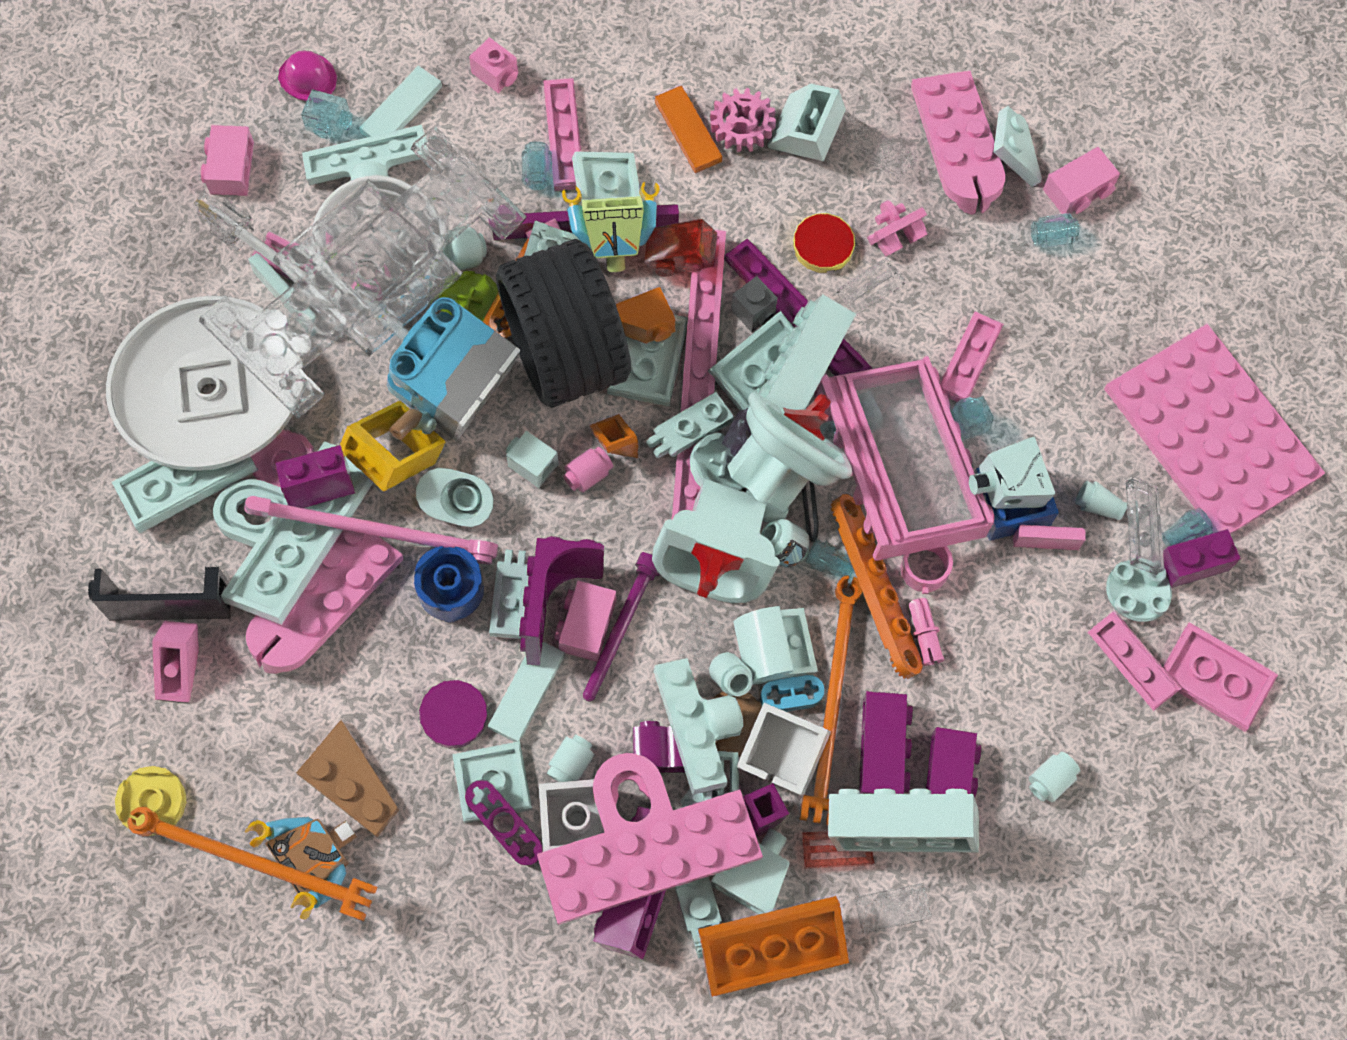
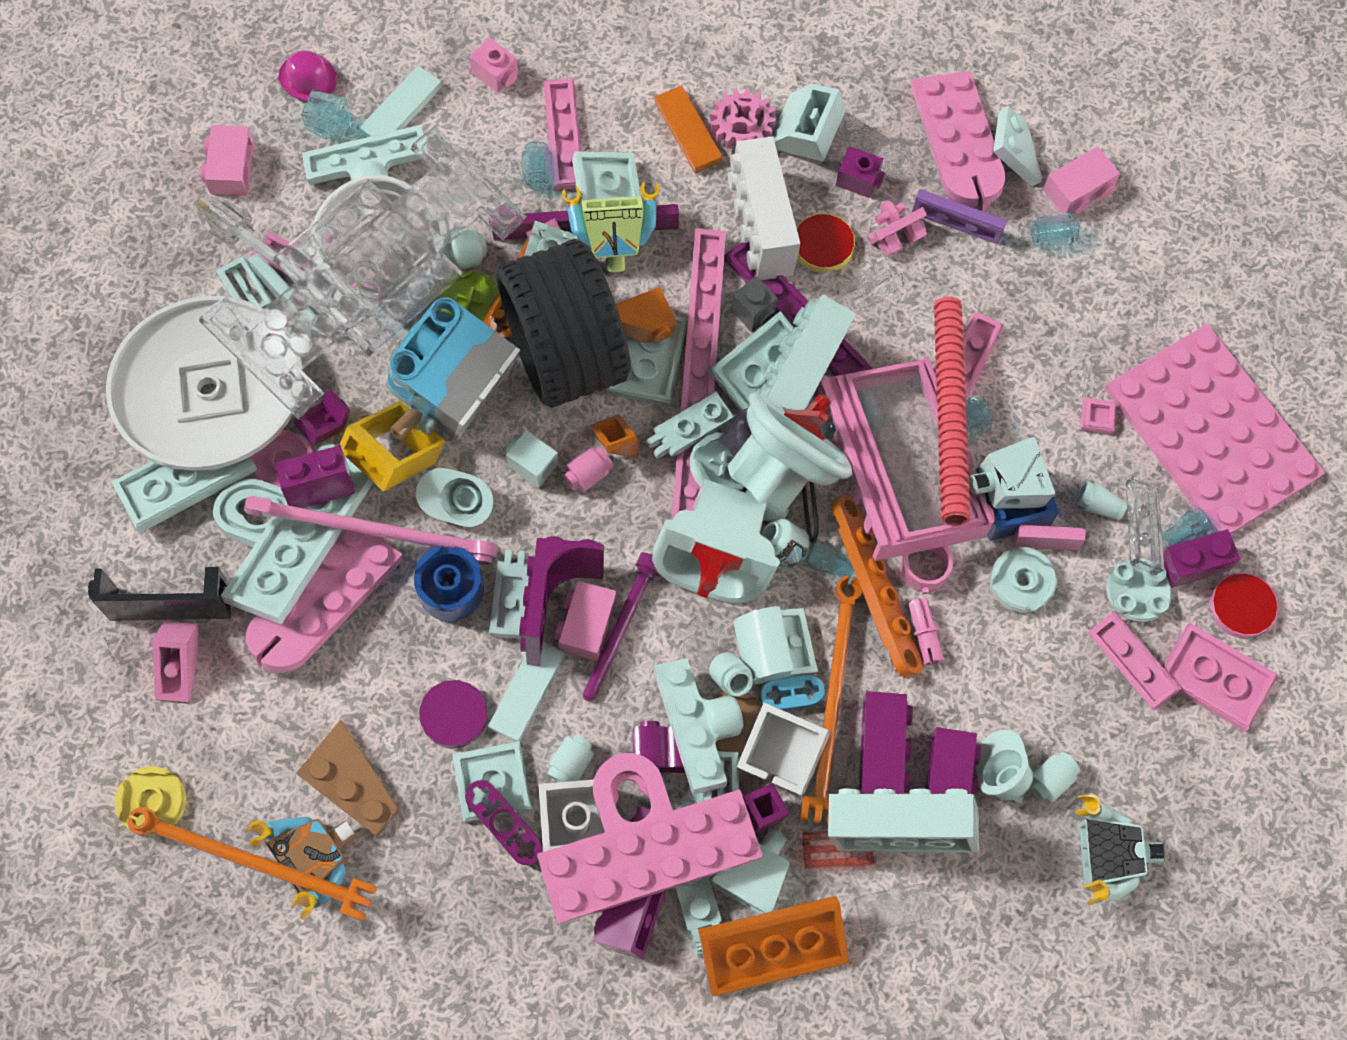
clear red brick [644,219,717,277] -> none
none -> light aqua tile [216,256,275,311]
none -> magenta bracket [294,390,350,445]
none -> white brick [728,136,800,281]
none -> magenta brick [835,146,886,198]
none -> medium lavender tile [912,189,1008,244]
none -> coral piece [933,297,971,526]
none -> light aqua piece [975,730,1033,804]
none -> light aqua plate [990,547,1058,613]
none -> torso [1076,794,1164,905]
none -> bright pink tile [1080,397,1117,435]
none -> red tile [1209,573,1278,639]

